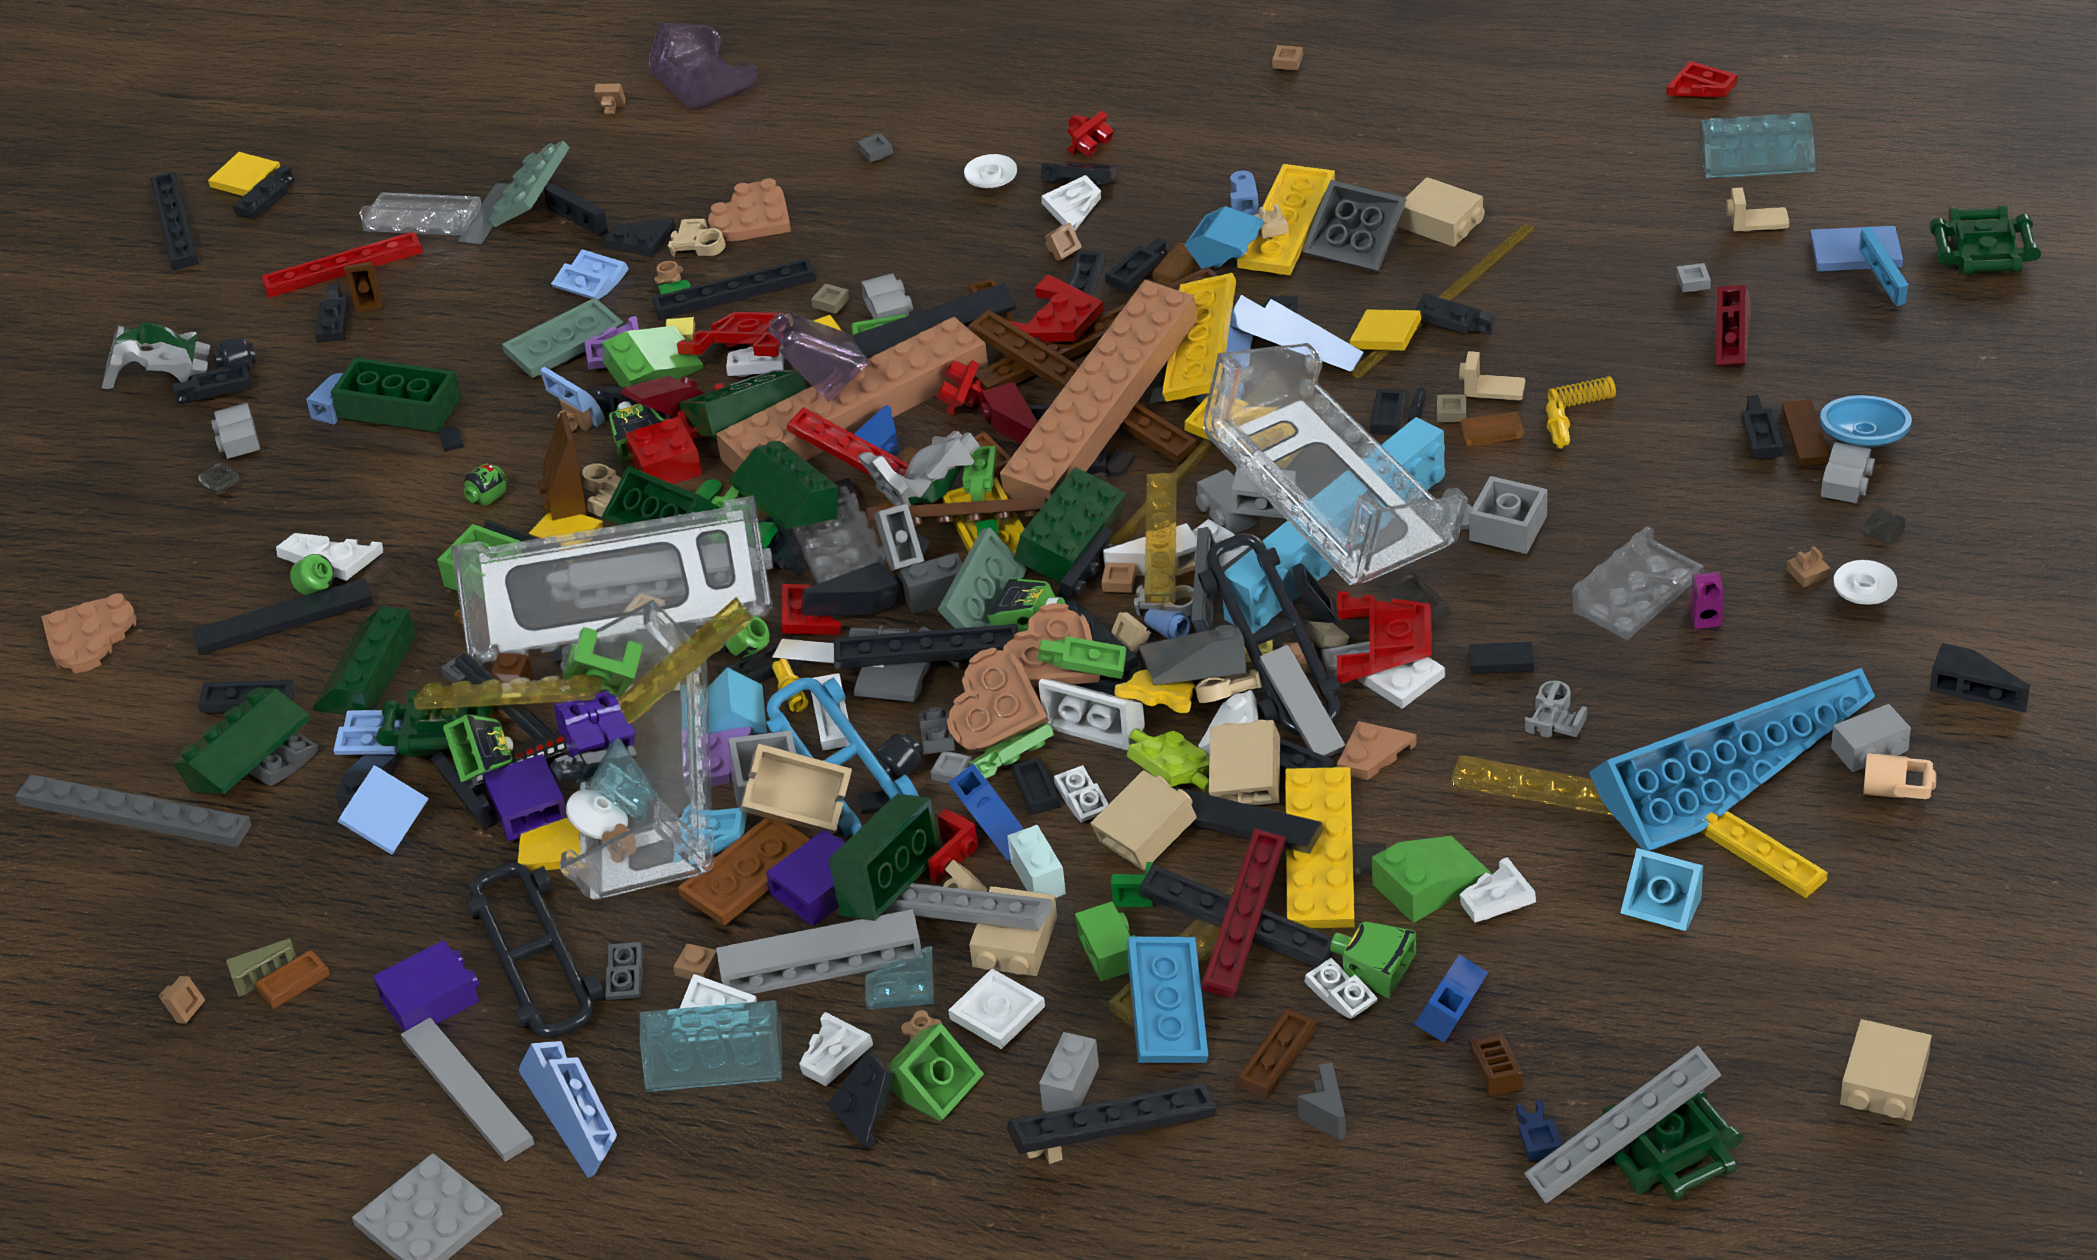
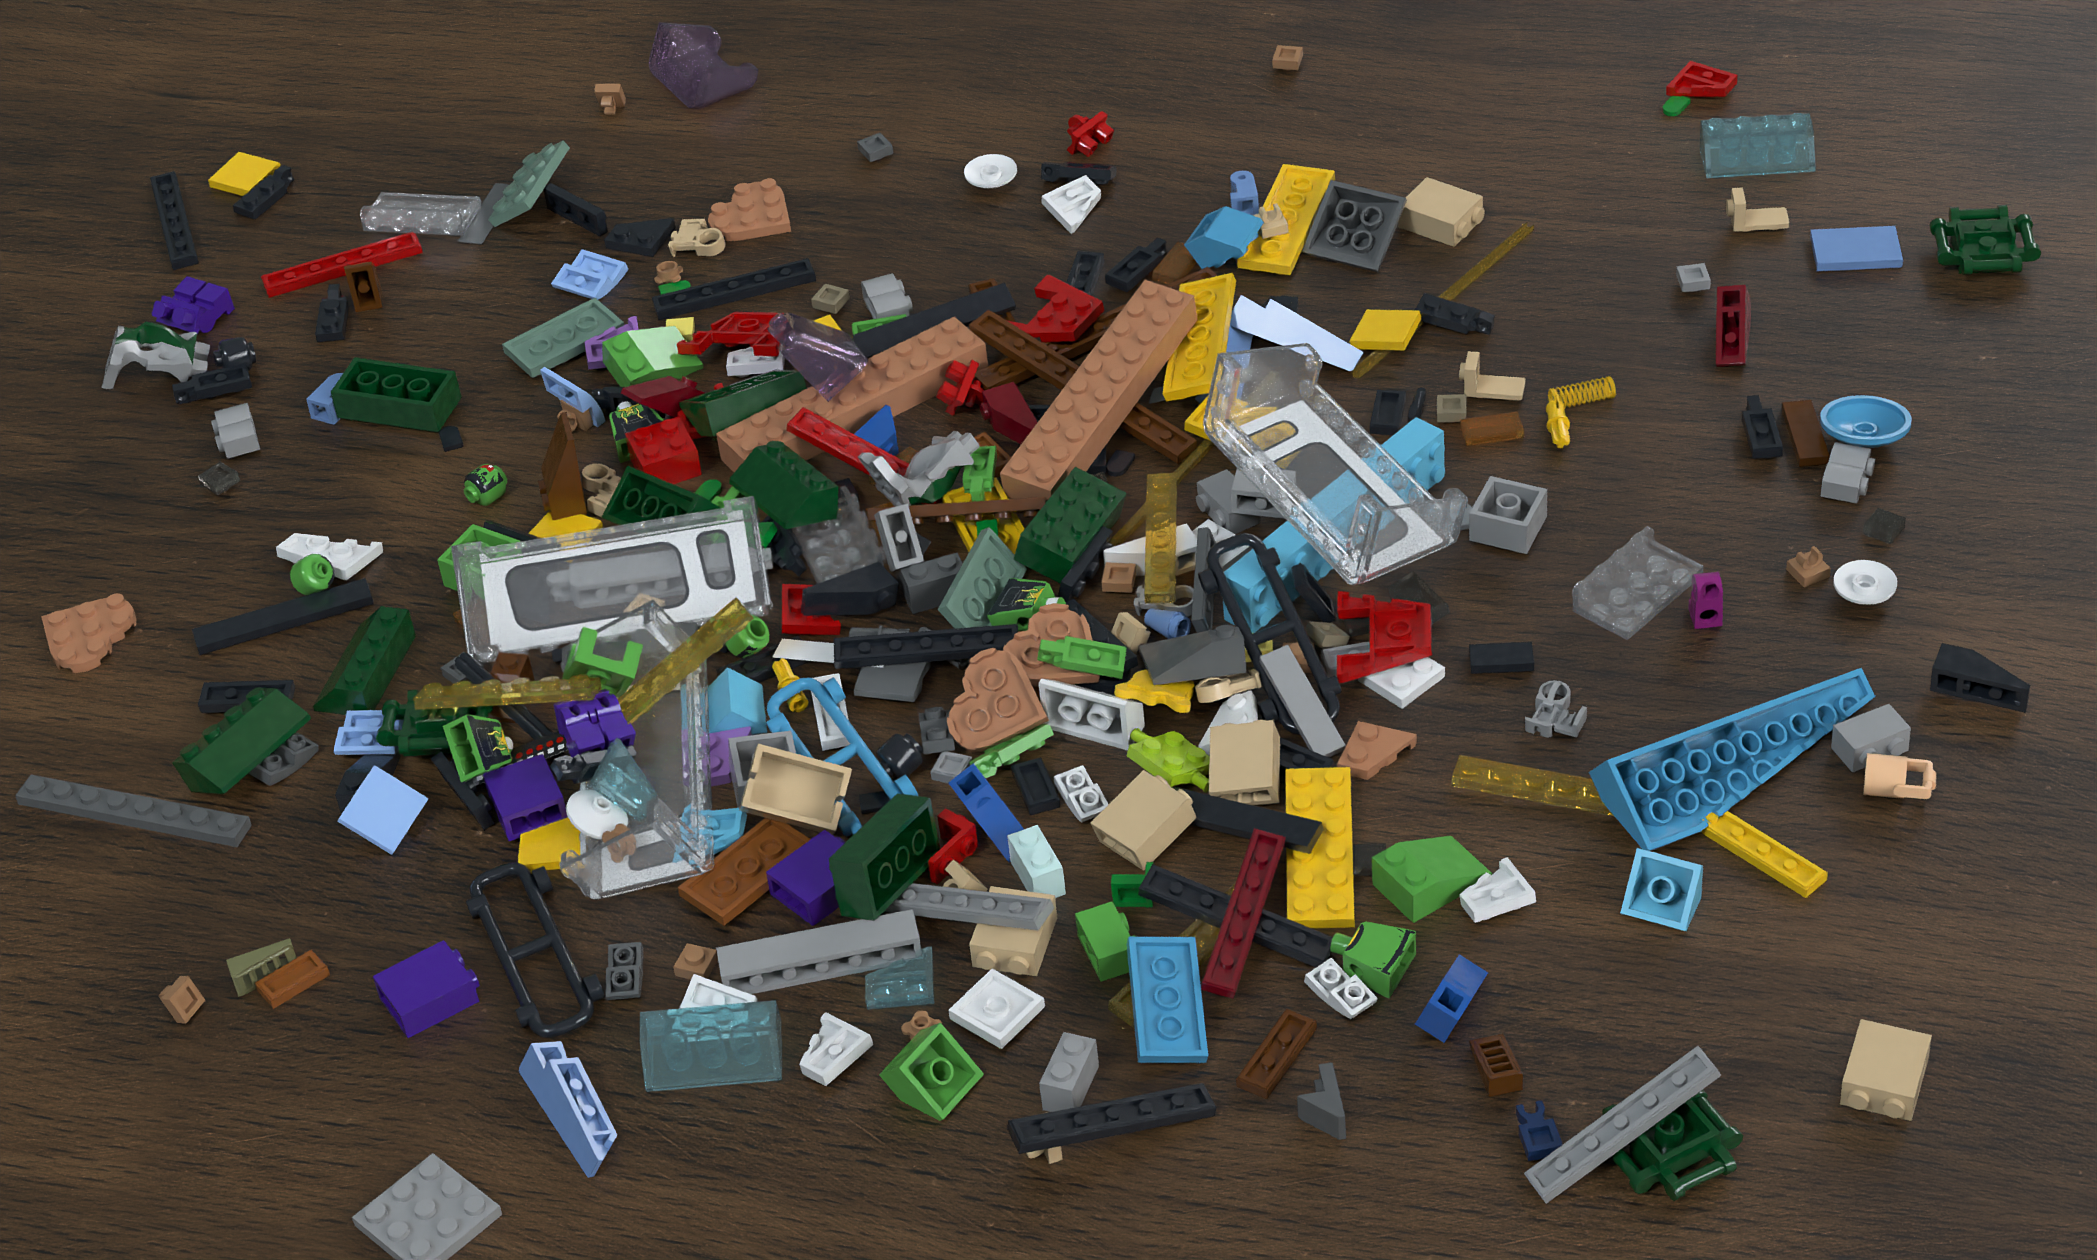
light grey tile [401,1017,534,1162] -> none
black wing [827,1051,894,1148] -> none
medium nougat tile [1045,223,1082,260] -> none
dark azure tile [1858,226,1909,307] -> none
none -> dark purple hips [152,276,235,334]
none -> green piece [1663,96,1691,116]

